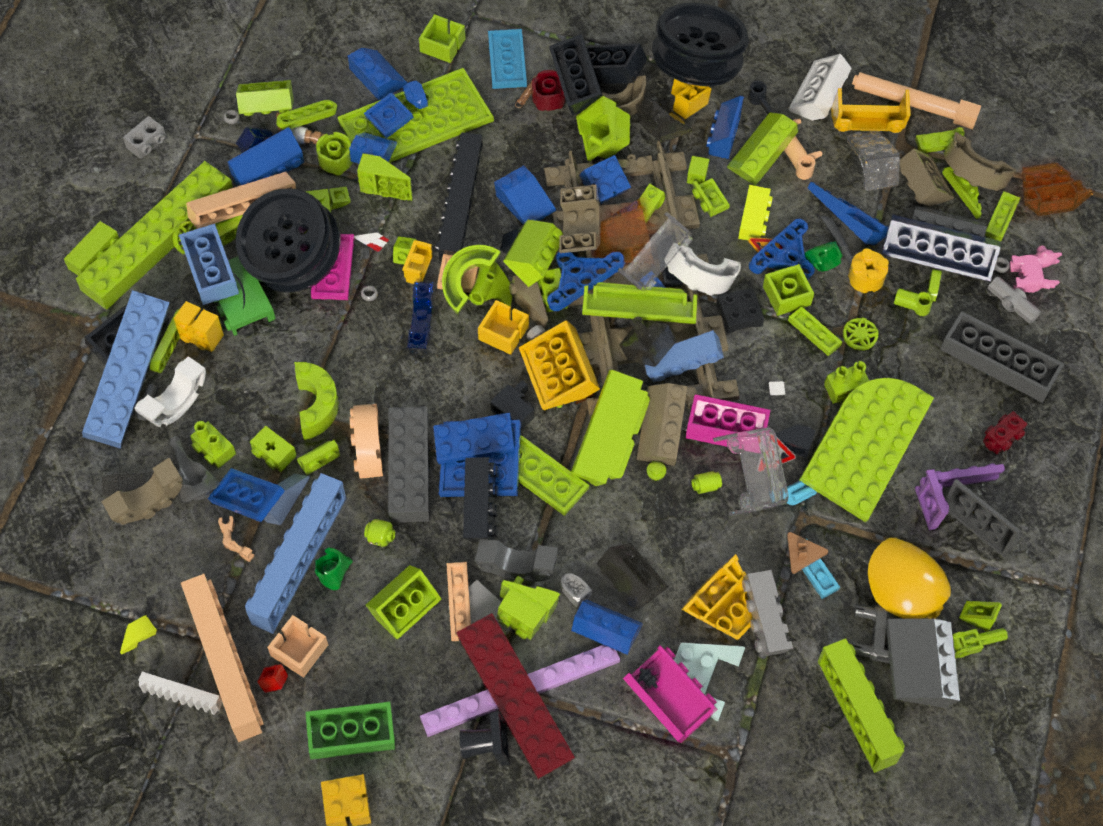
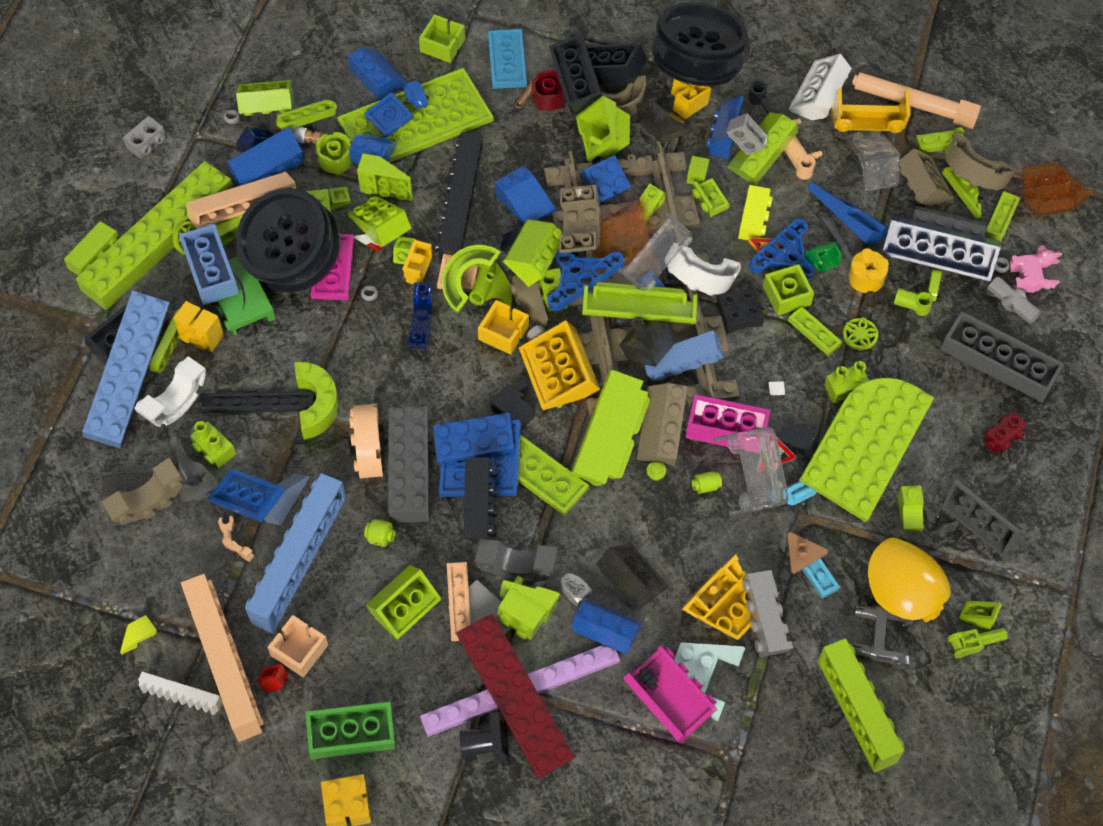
lime brick [250,426,296,472] -> none
lime bracket [297,440,340,475] -> none
green hair [315,547,353,591] -> none
dark grey slope [886,619,960,708] -> none
medium lavender bracket [915,464,1005,530] -> none
none -> black tile [198,391,314,414]
none -> lime slope [348,196,412,247]
none -> light grey brick [726,113,768,156]
none -> lime arch [897,486,924,532]

